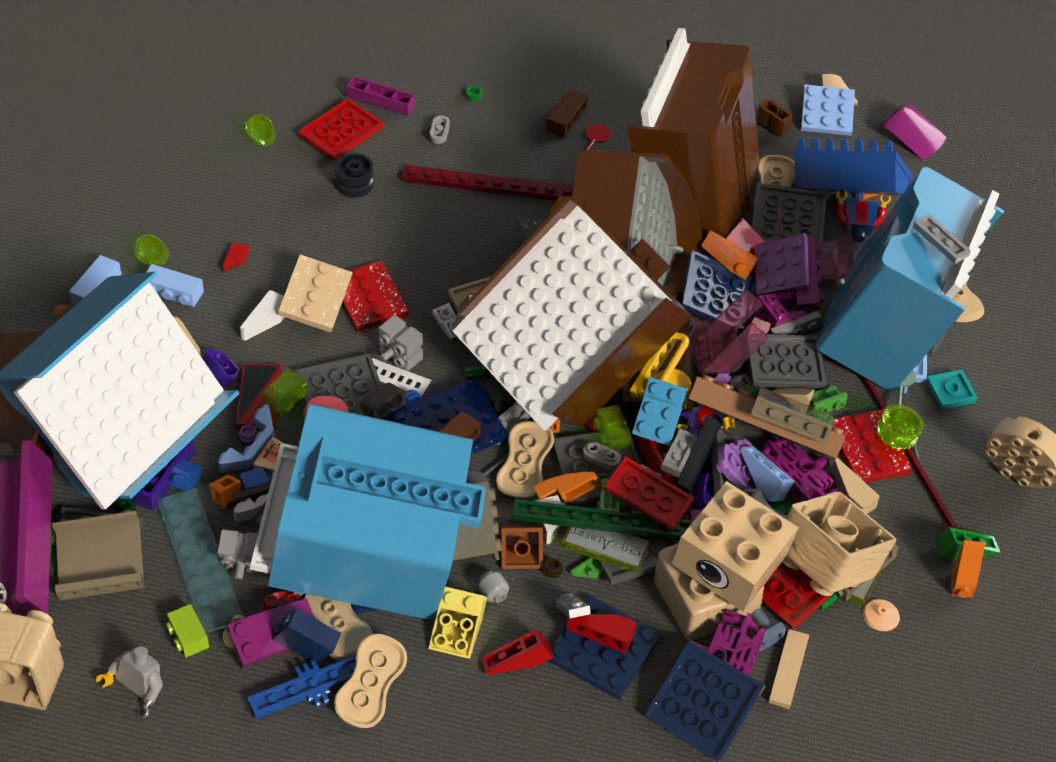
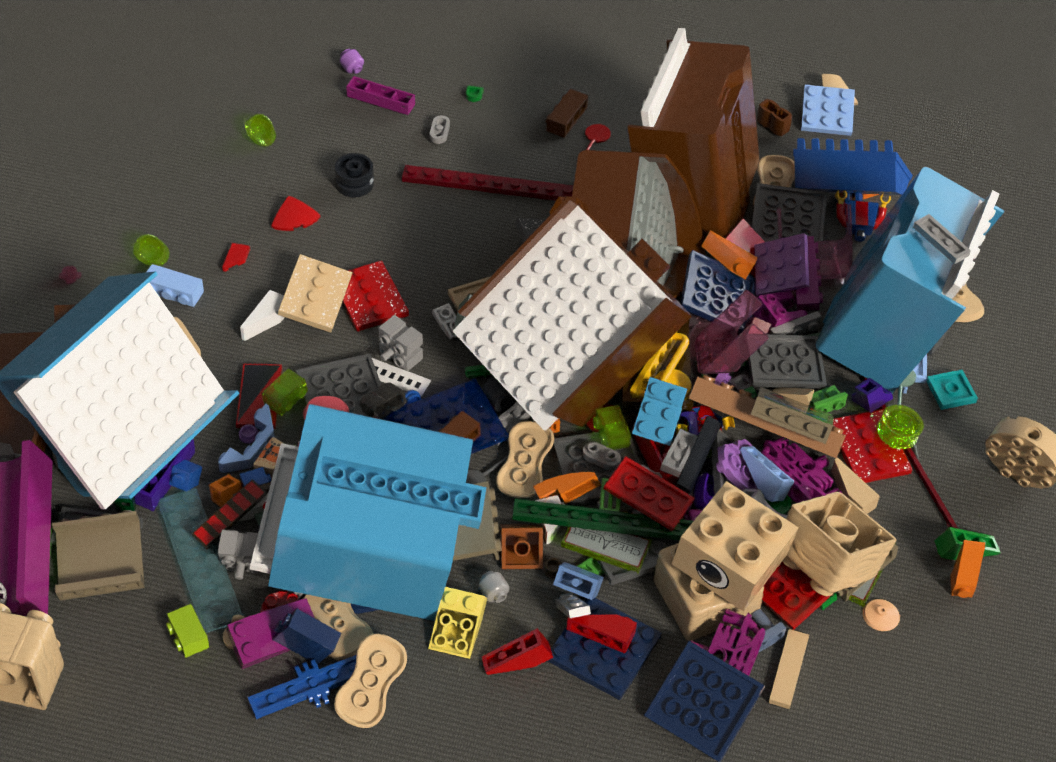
light blue brick [69,255,121,305] -> none
light grey torso [96,646,163,719] -> none
dark purple piece [202,349,239,387] -> none
red plate [298,98,384,161] -> none
magenta piece [880,103,946,160] -> none
none -> clear pink plate [59,266,82,284]
none -> tile [192,479,267,550]
none -> red brick [271,196,321,231]
none -> medium lavender head [339,49,364,74]
none -> medium blue brick [553,562,604,600]
none -> dark purple brick [851,378,893,413]

